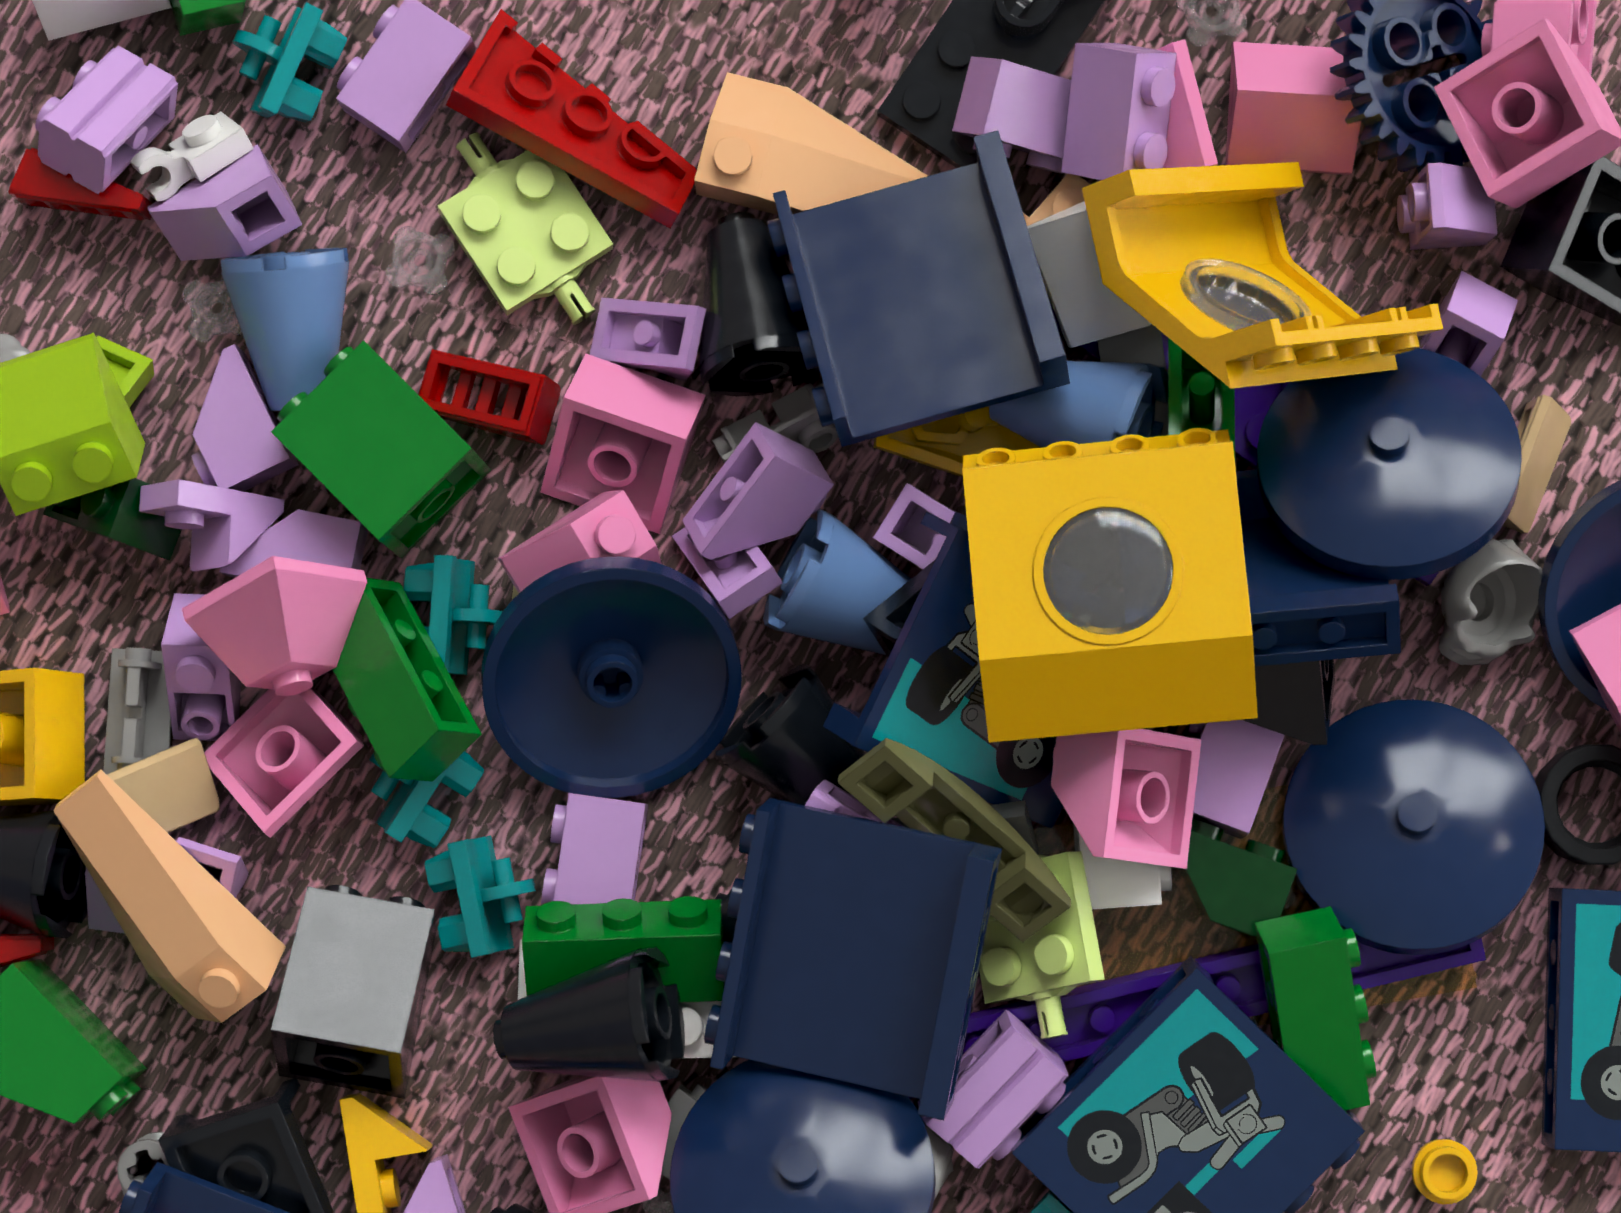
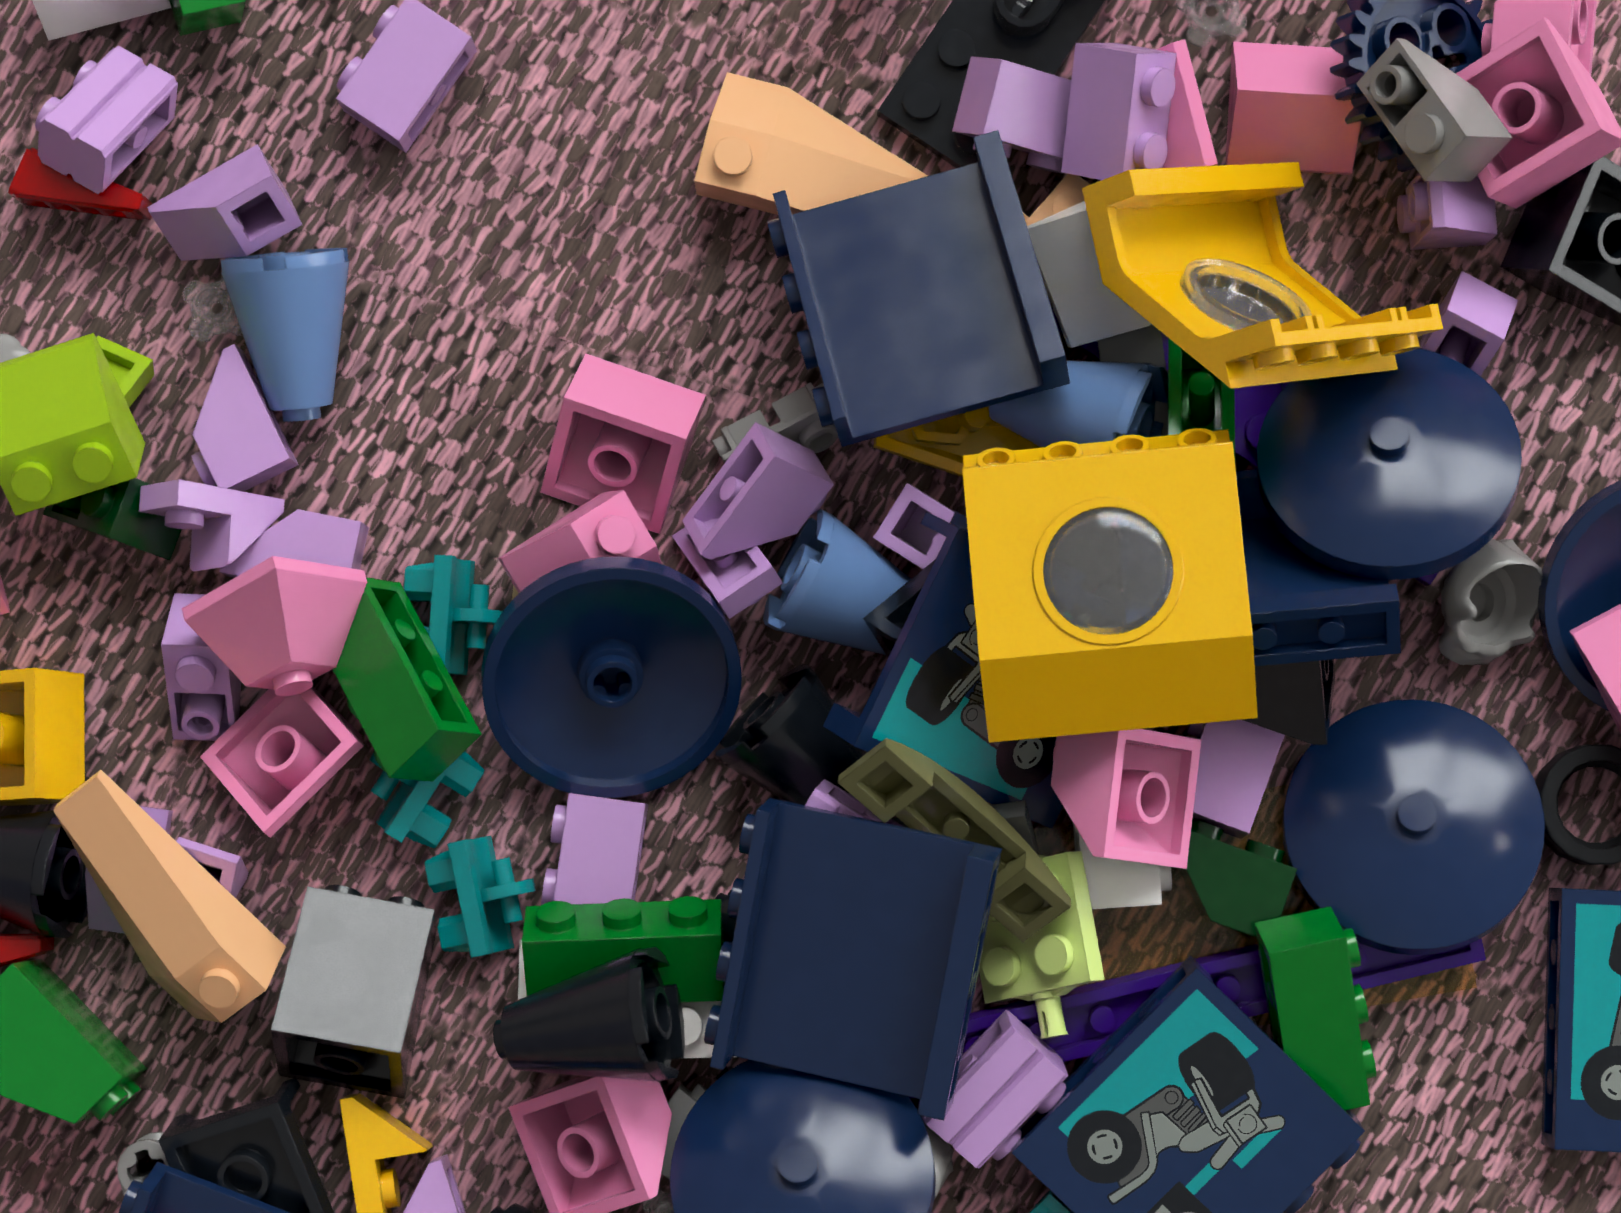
light grey hinge [103,647,172,774] -> none
tan slope [106,738,220,833] -> none
white plate [130,111,254,202] -> none
teal hips [232,2,347,123] -> none
green slope [271,340,491,559] -> none
clear plate [386,226,455,295] -> none
red slope [418,349,561,445] -> none
yellowish green plate [438,132,613,325] -> none
red wing [446,9,697,229] -> none
lavender slope [590,298,706,380] -> none
black cone [699,212,820,397] -> none
yellow plate [1412,1139,1478,1204] -> none
tan slope [1502,394,1571,533] -> none
none -> light grey slope [1356,38,1513,182]

